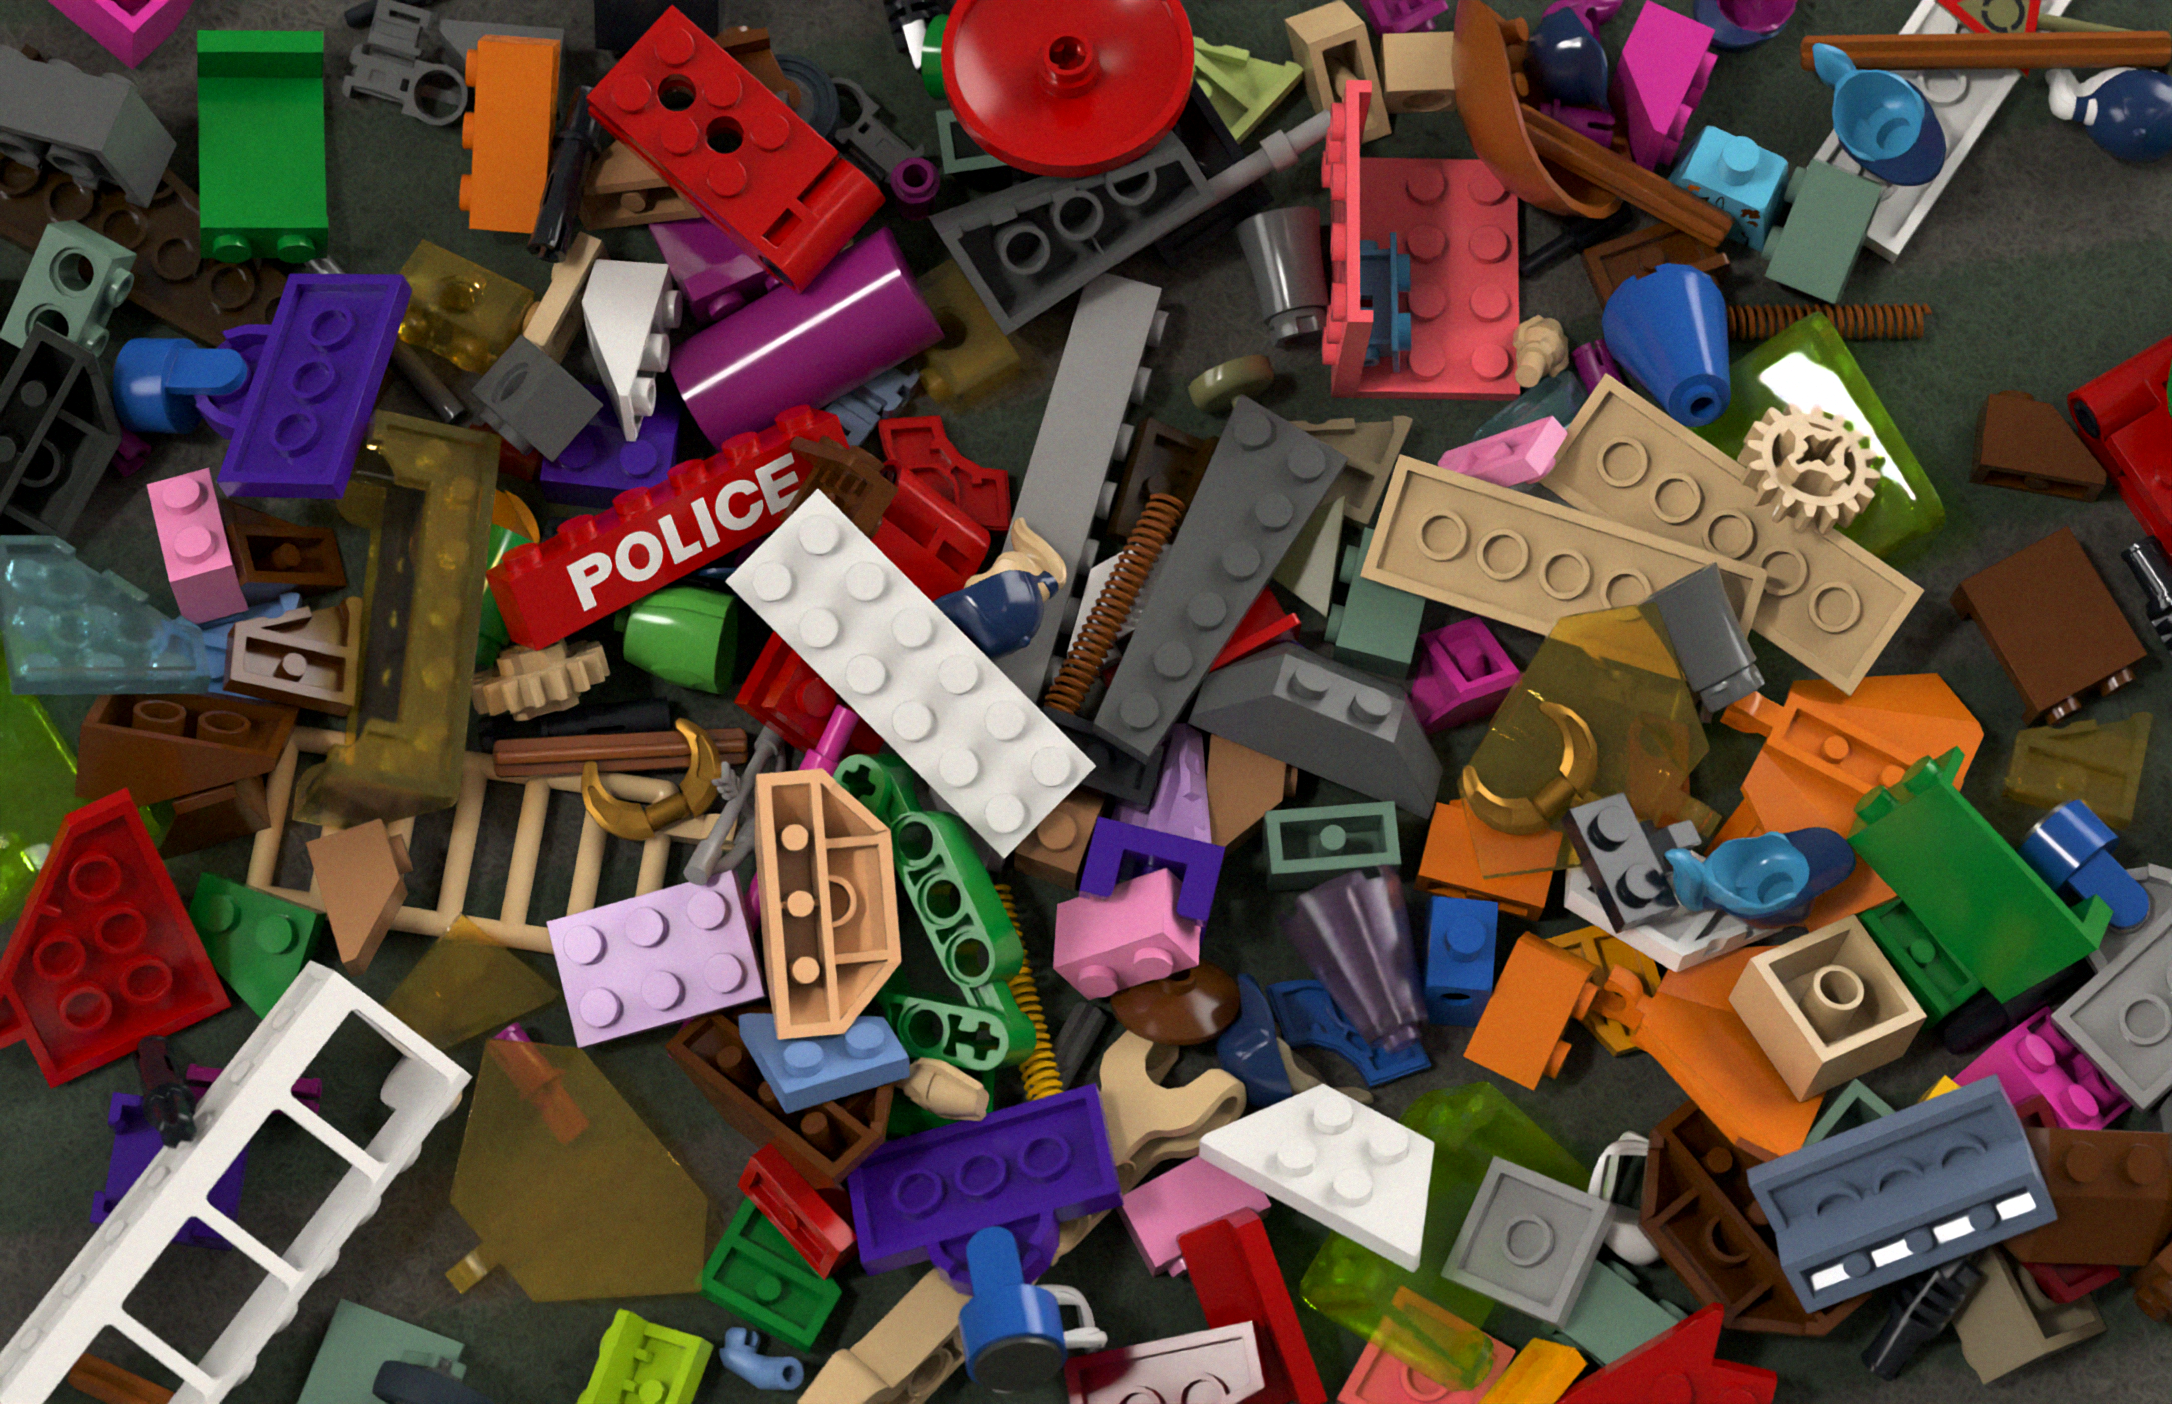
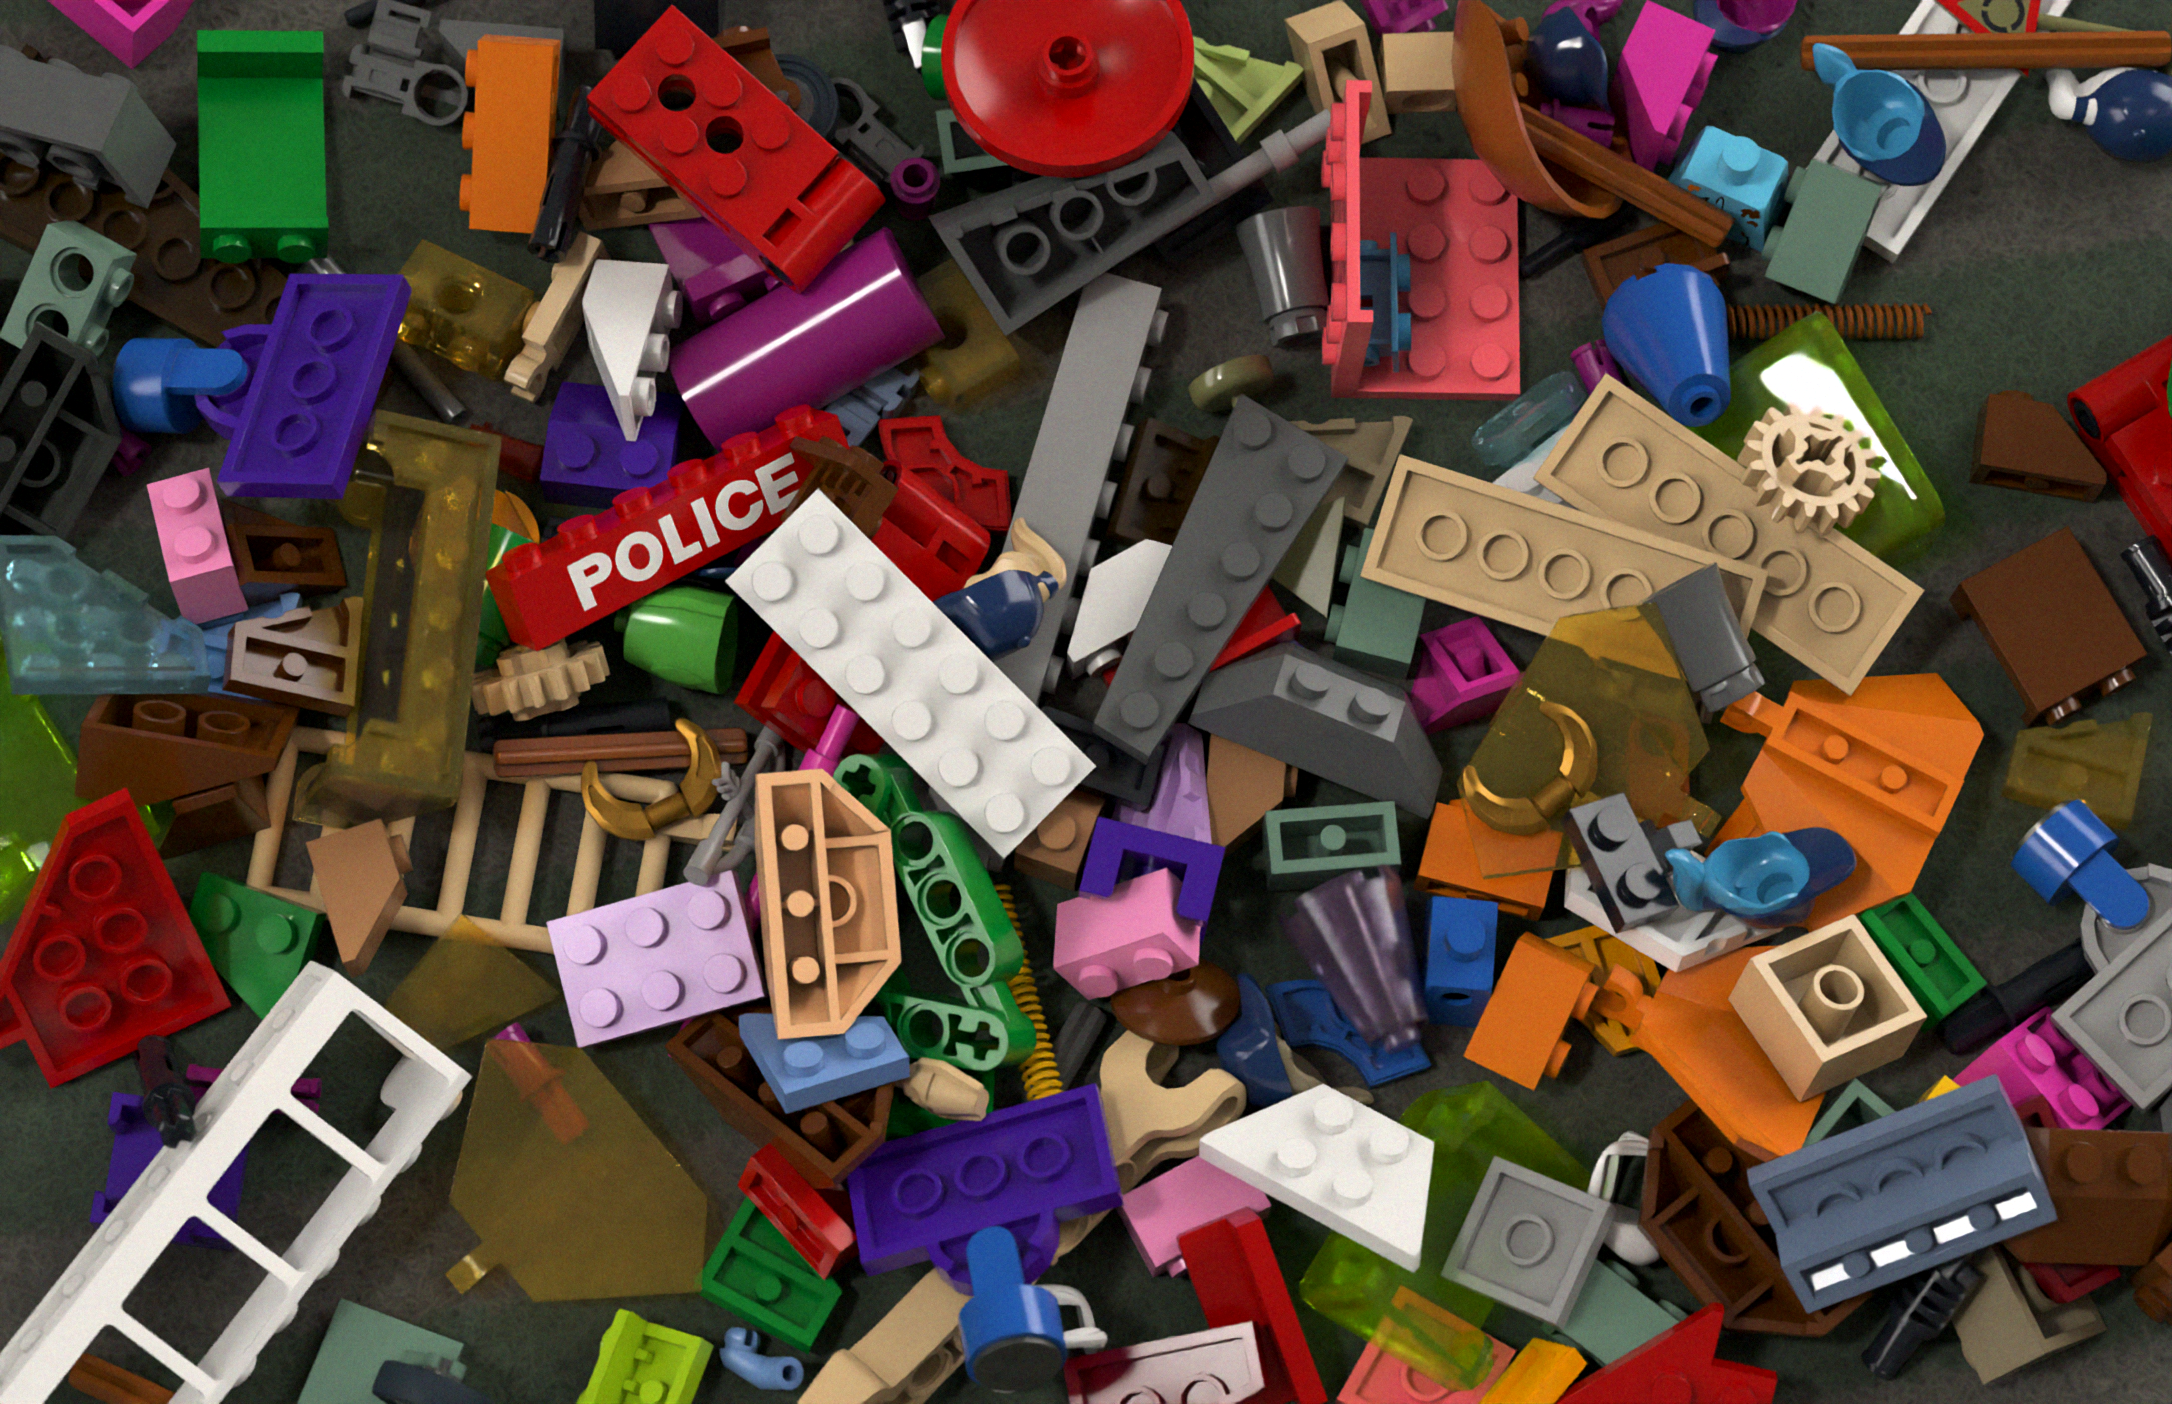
dark grey brick [471,334,603,462] -> none
dark orange piece [1043,493,1186,716] -> none
bright pink hinge [1438,415,1568,488] -> none
tan piece [1513,315,1569,388] -> none
green panel [1846,746,2113,1004] -> none

